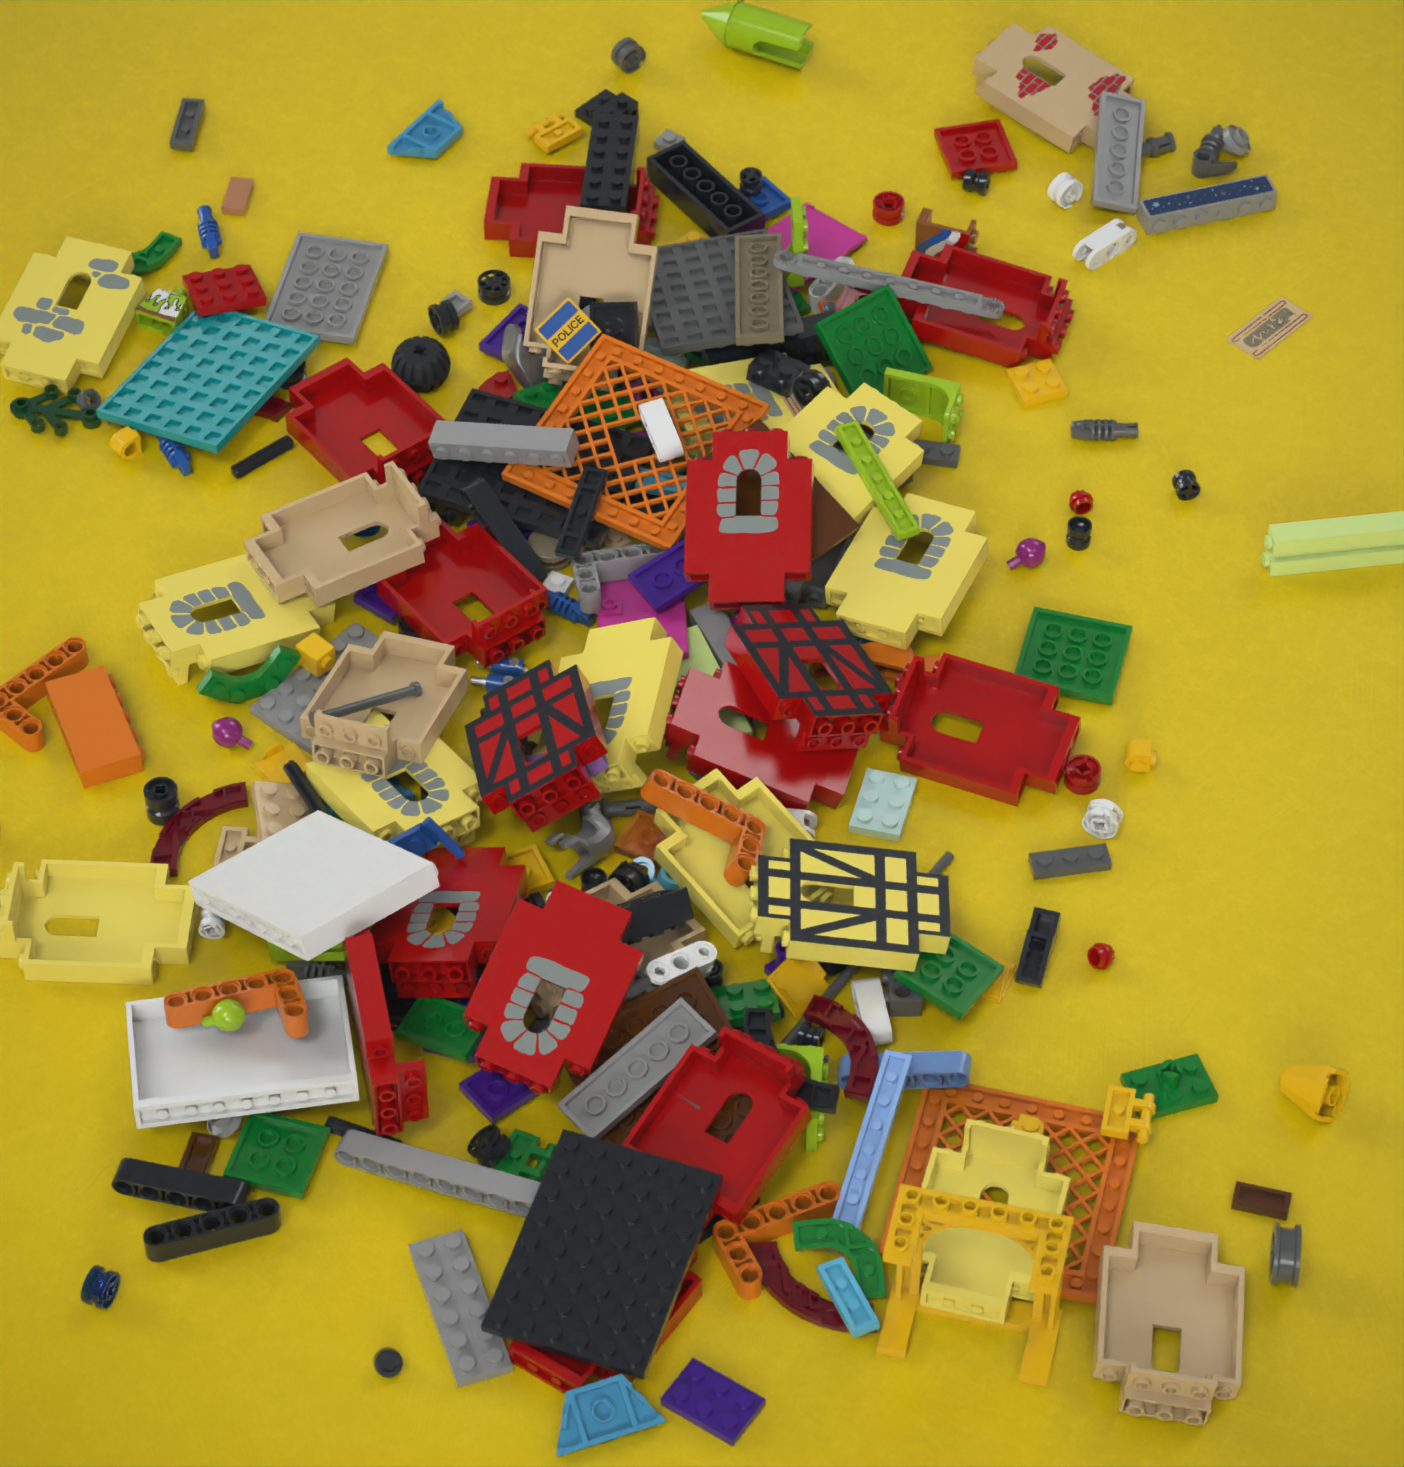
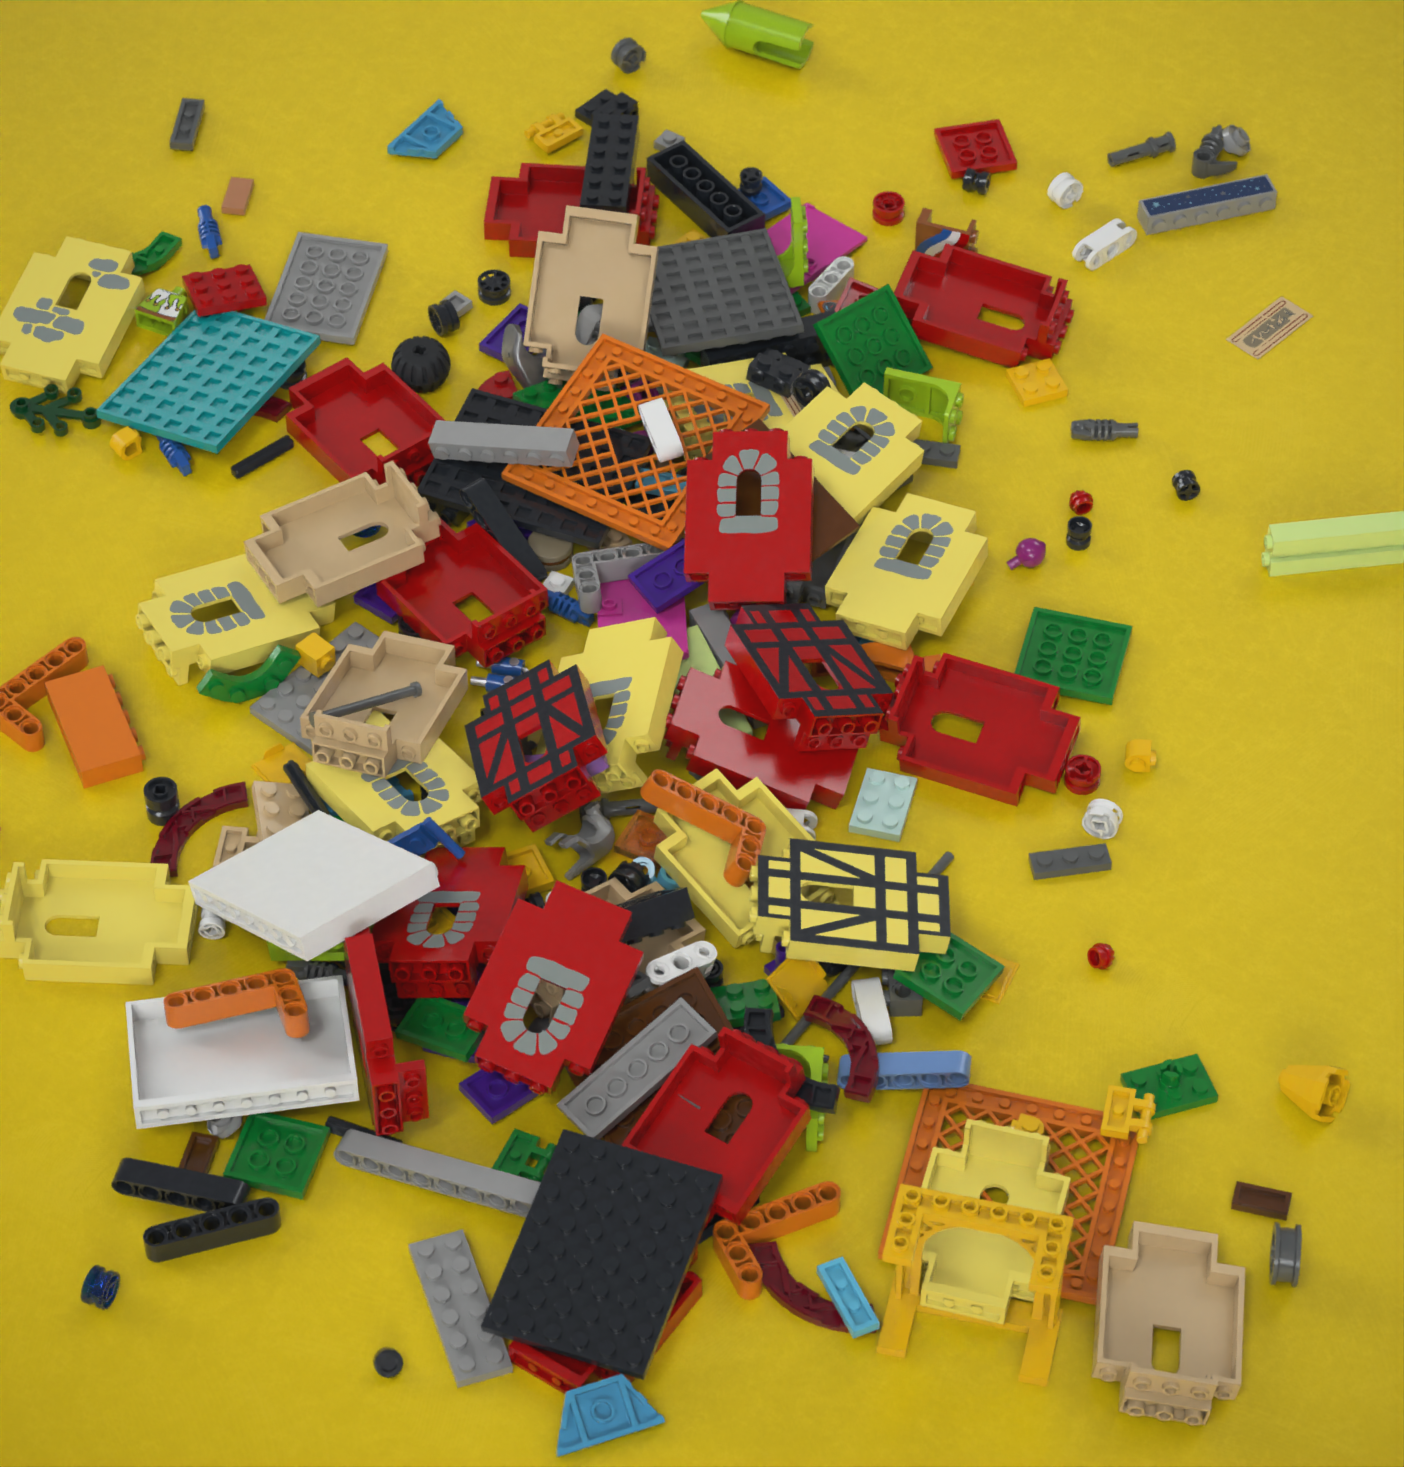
dark grey bush [76,388,101,411] -> none
lime piece [202,999,246,1032] -> none
magenta piece [212,717,253,750] -> none
black wheel [467,1124,512,1168] -> none
piece [534,297,602,365] -> none
black plate [555,466,609,561] -> none
black tile [590,302,638,350] -> none
dark purple plate [660,1358,765,1447] -> none
dark tan plate [735,233,784,346] -> none
light grey plate [773,250,1005,319] -> none
green plate [792,1218,886,1301] -> none
black wheel [796,1021,826,1047] -> none
light blue plate [824,1049,913,1255] -> none
lime tile [834,420,921,541] -> none
tan panel [972,23,1135,153] -> none
black slope [1015,907,1061,988] -> none
light grey plate [1091,91,1146,215] -> none

